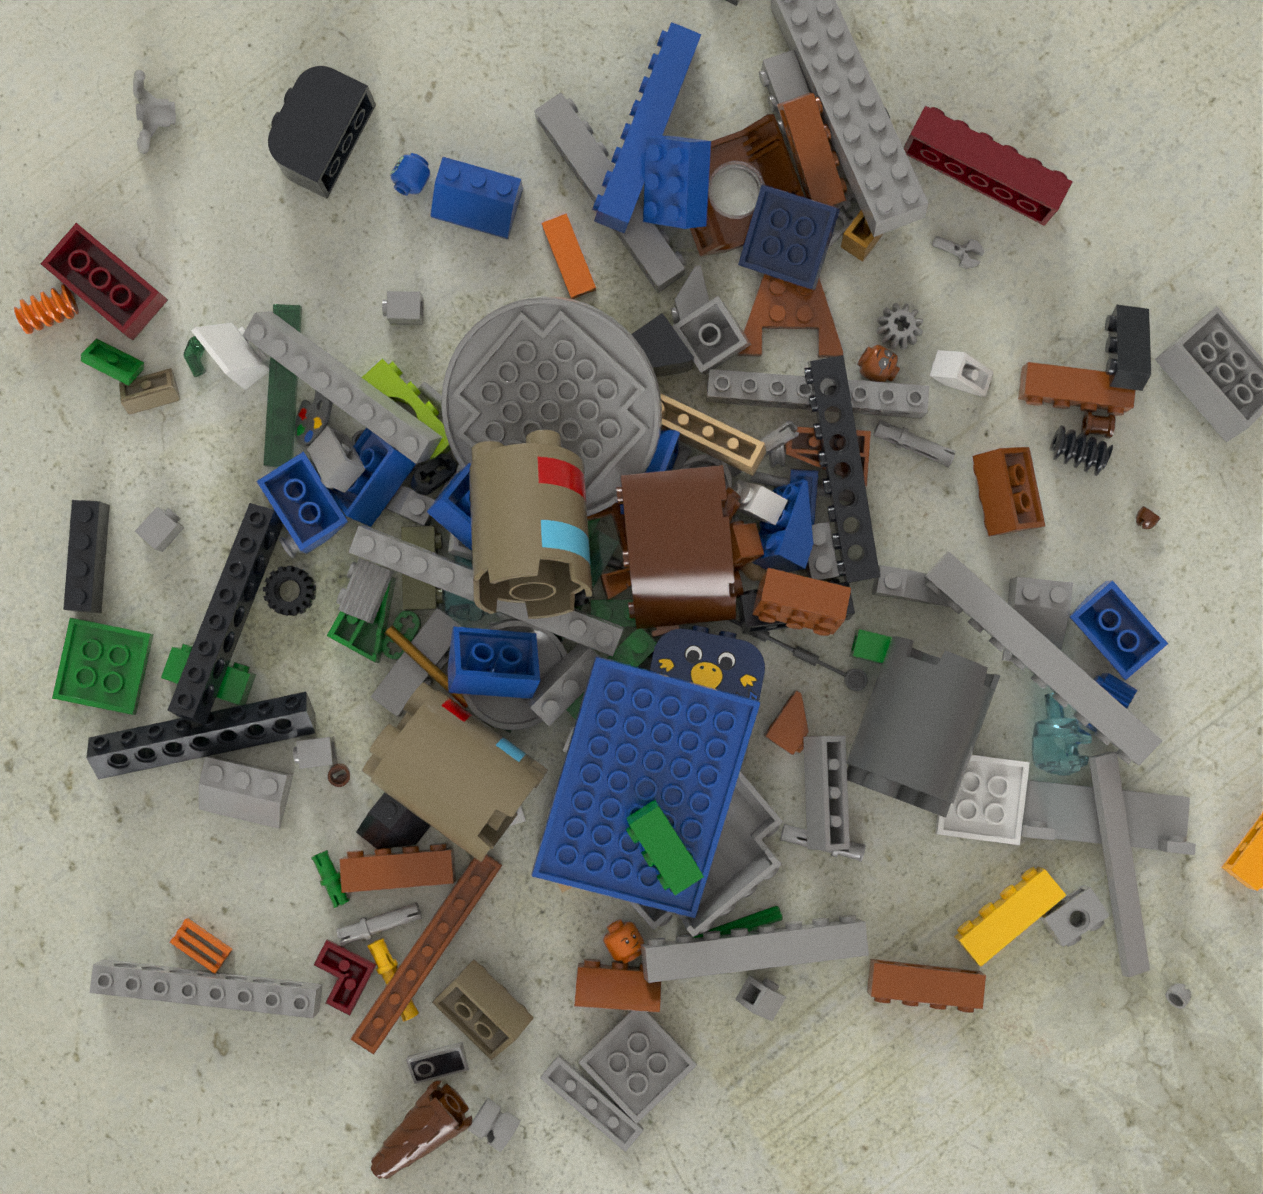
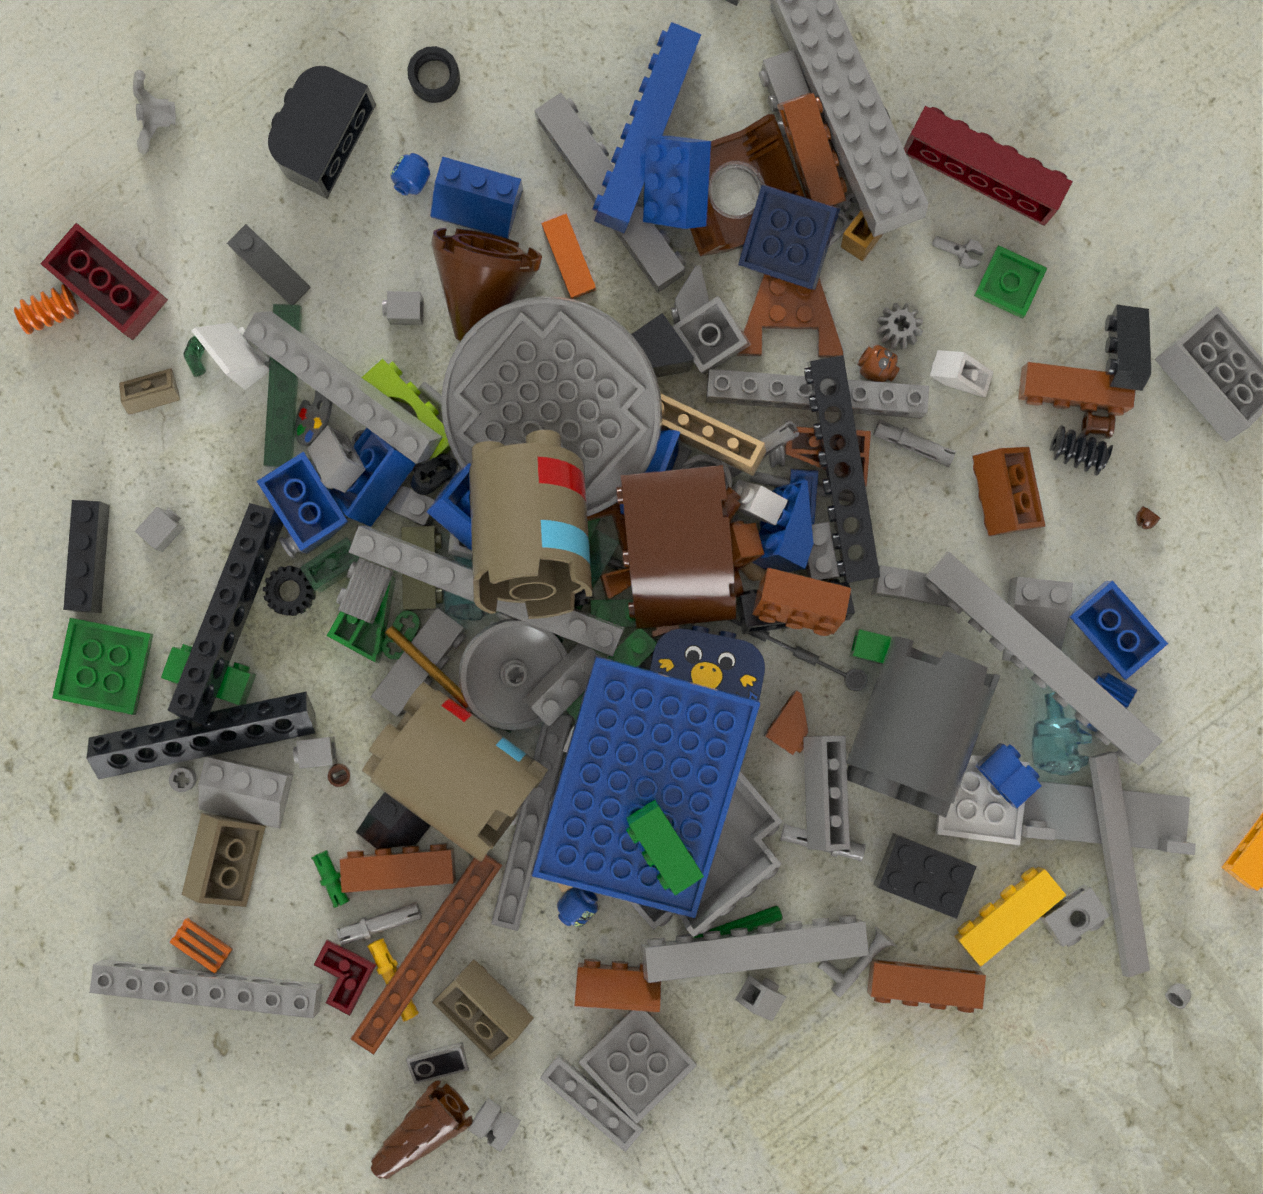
green plate [81,338,144,386] -> none
blue slope [448,626,540,699] -> none
orange head [603,919,644,963] -> none
none -> light grey bush [169,767,196,792]
none -> dark tan slope [181,813,266,907]
none -> dark grey slope [227,224,311,307]
none -> clear green brick [300,537,365,592]
none -> black tyre [407,46,460,103]
none -> reddish brown cone [431,228,542,343]
none -> light grey tile [491,713,573,931]
none -> blue head [557,887,598,927]
none -> light grey piece [818,926,897,997]
none -> black brick [873,833,977,919]
none -> green plate [974,245,1047,319]
none -> blue brick [975,743,1042,808]

